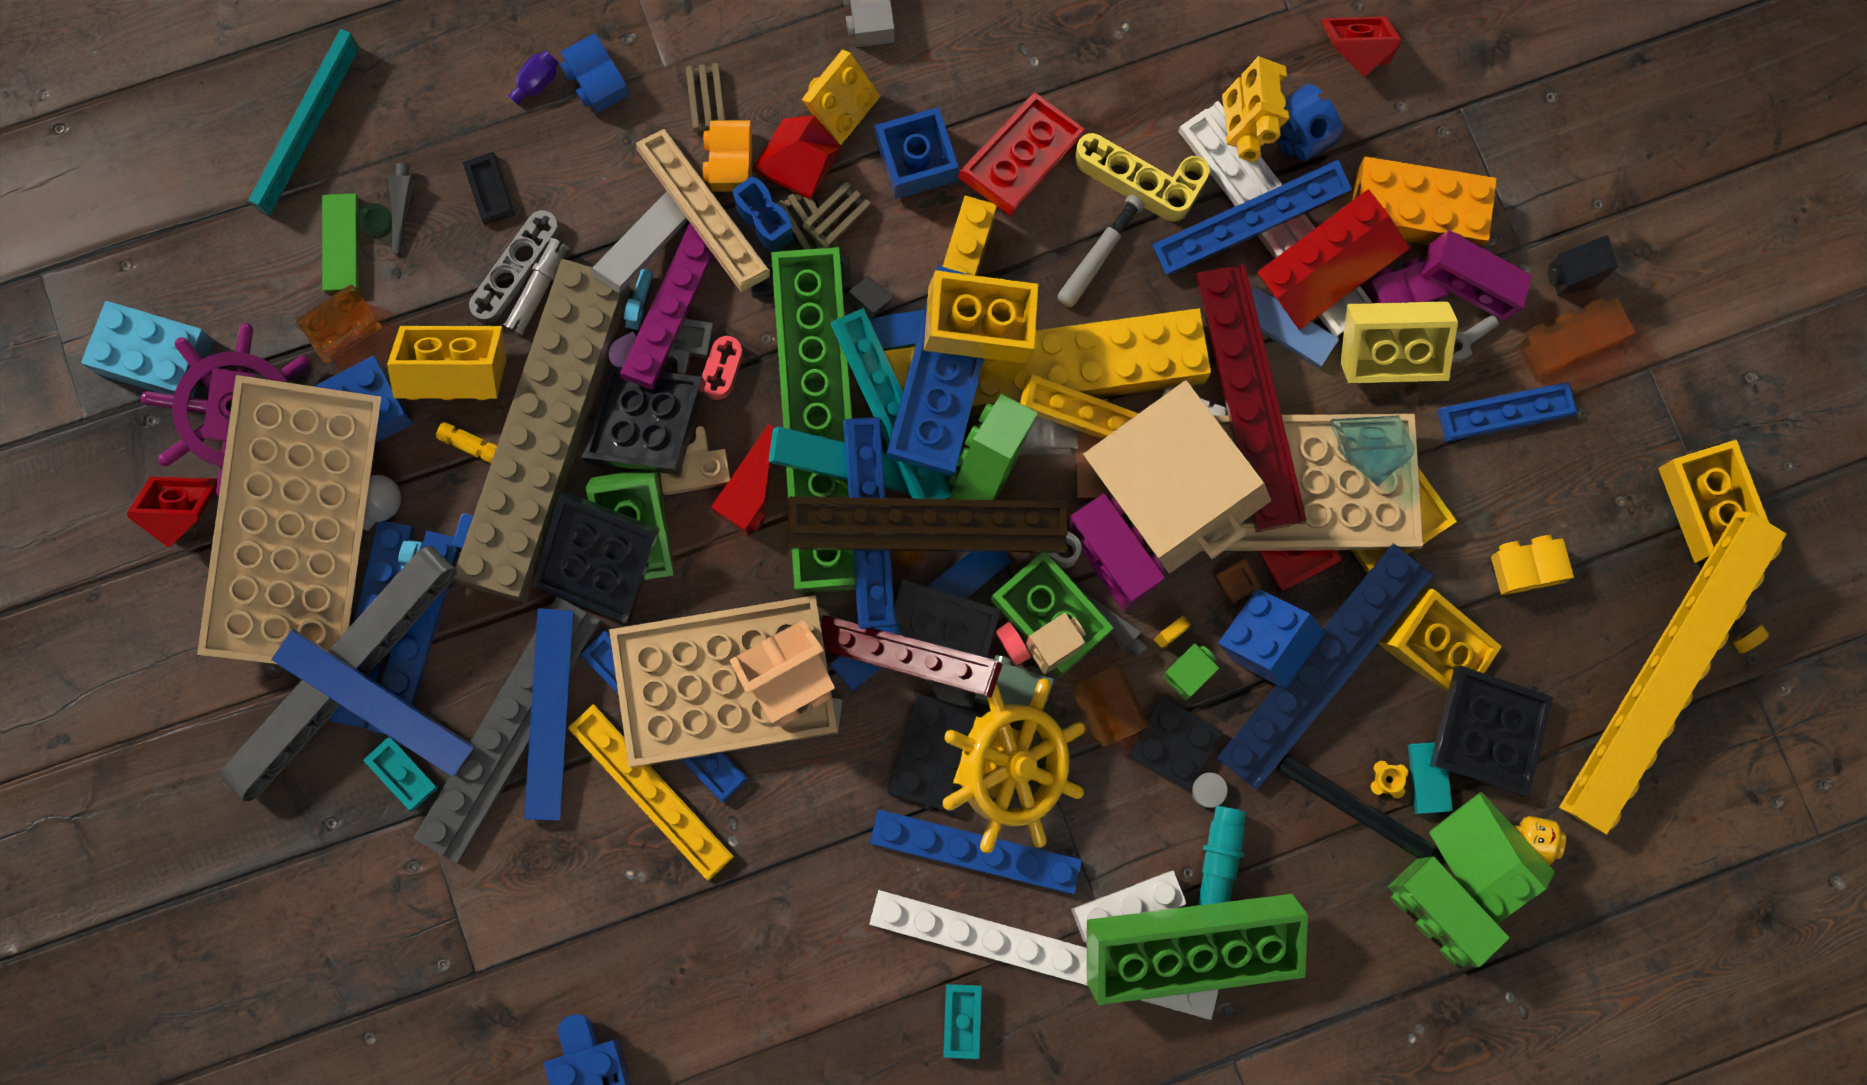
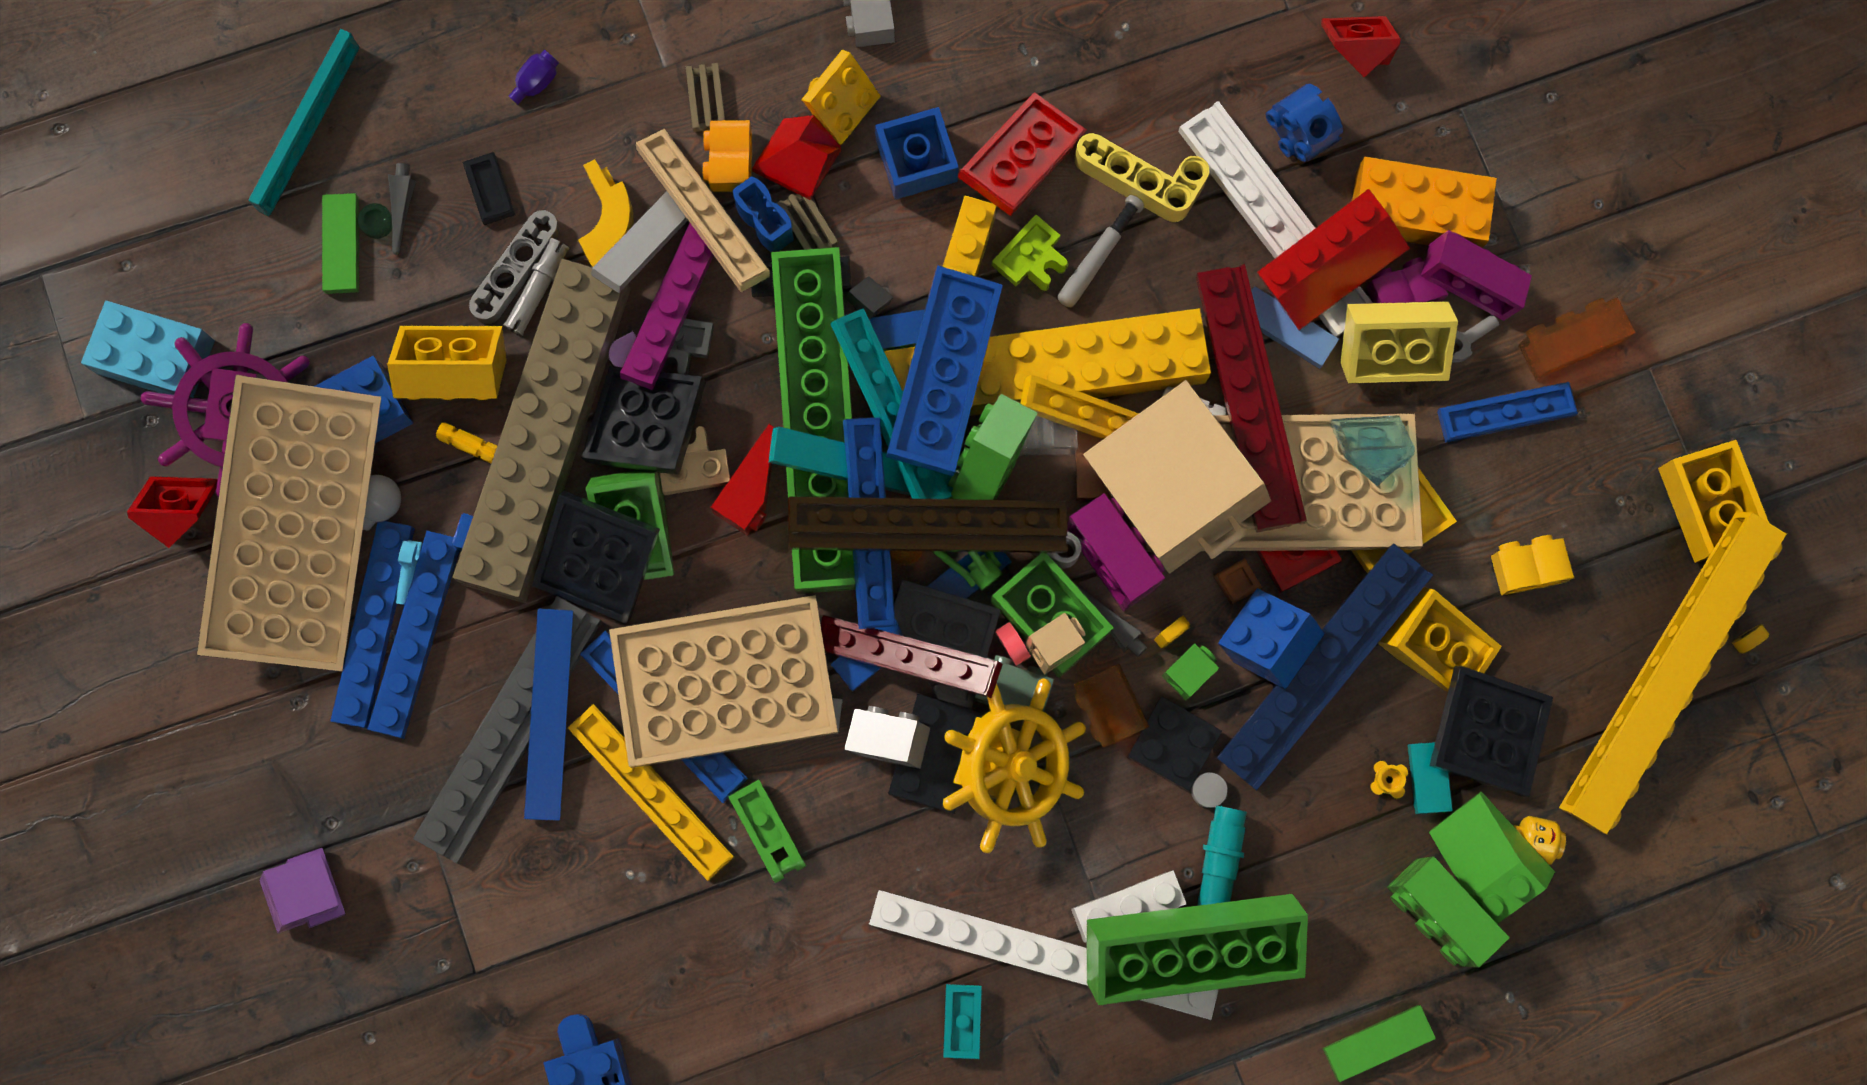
dark grey beam [220,546,457,802] -> none
blue tile [271,629,474,777] -> none
clear orange bracket [296,285,382,365] -> none
teal plate [363,736,439,812] -> none
blue brick [560,33,630,114] -> none
medium azure bar [624,269,653,330] -> none
coral beam [702,336,743,400] -> none
light nougat piece [730,619,835,726] -> none
dark tan tile [802,182,871,248] -> none
blue plate [870,809,1082,894] -> none
yellow brick [924,270,1038,363] -> none
blue plate [1152,160,1352,277] -> none
yellow hips [1222,56,1289,162] -> none
black axle [1278,755,1434,858] -> none
black slope [1548,235,1618,296] -> none
none -> medium lavender plate [259,848,345,933]
none -> yellow arch [578,159,634,267]
none -> bright green plate [728,780,806,884]
none -> brick [845,706,930,769]
none -> bright green plant [932,551,1003,591]
none -> lime plate [991,215,1068,291]
none -> bright green tile [1323,1005,1436,1082]

